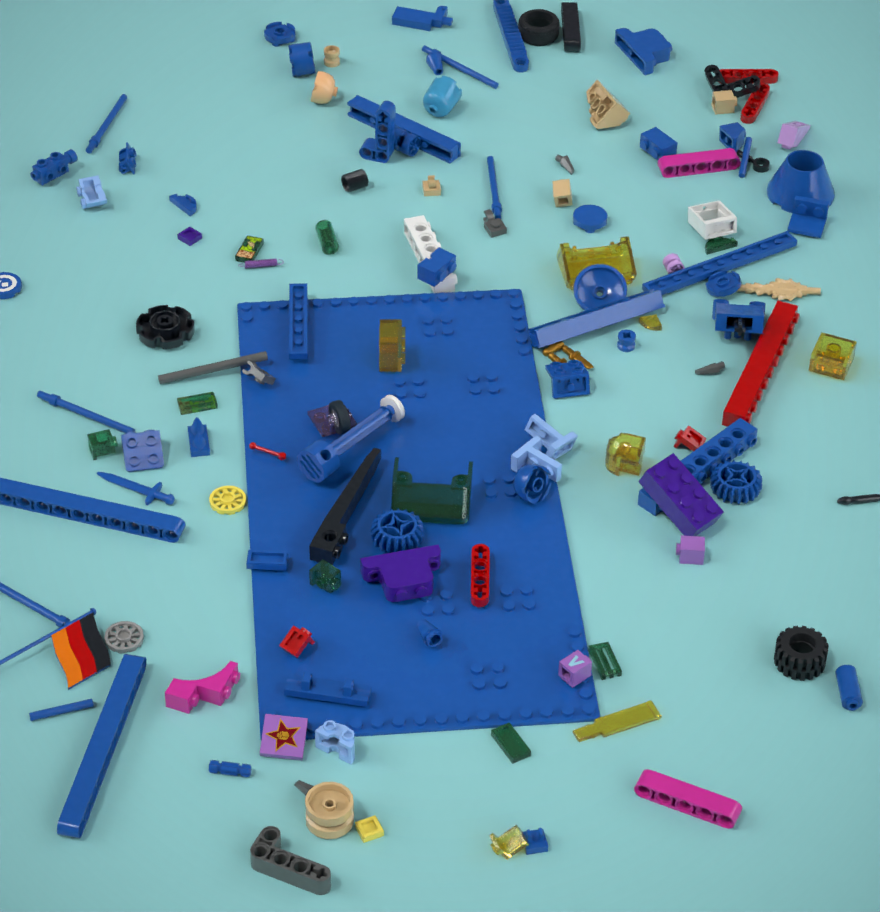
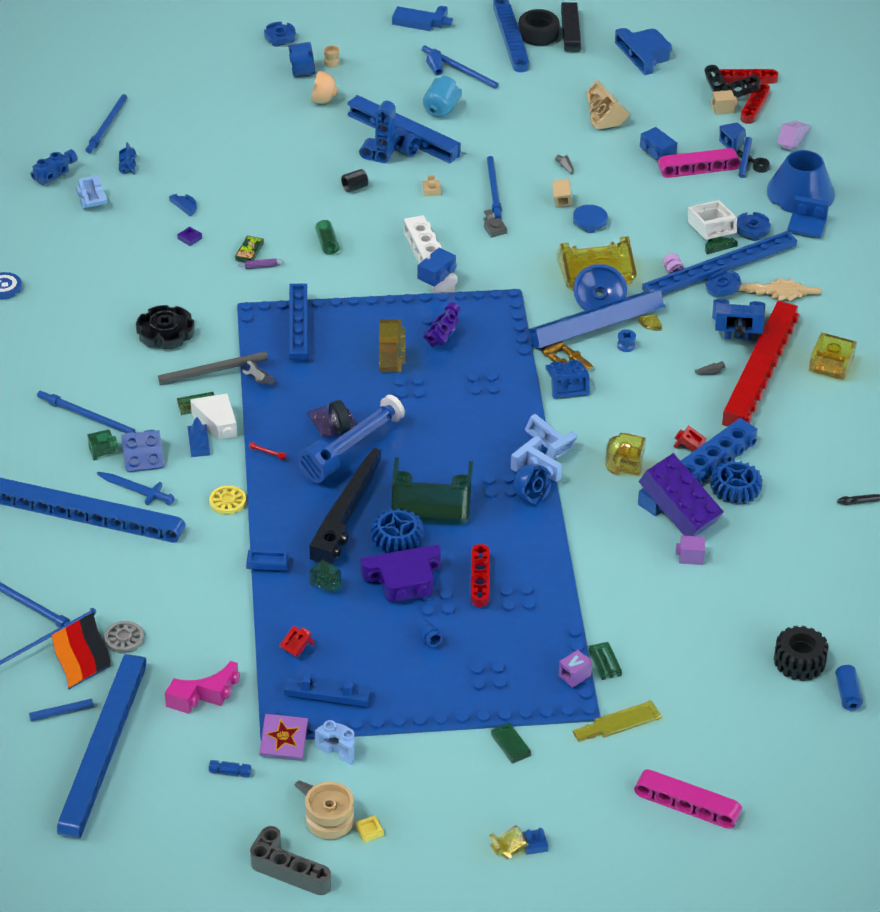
none -> white slope [190,394,237,440]
none -> dark purple brick [423,302,461,347]
none -> blue plate [737,212,770,241]

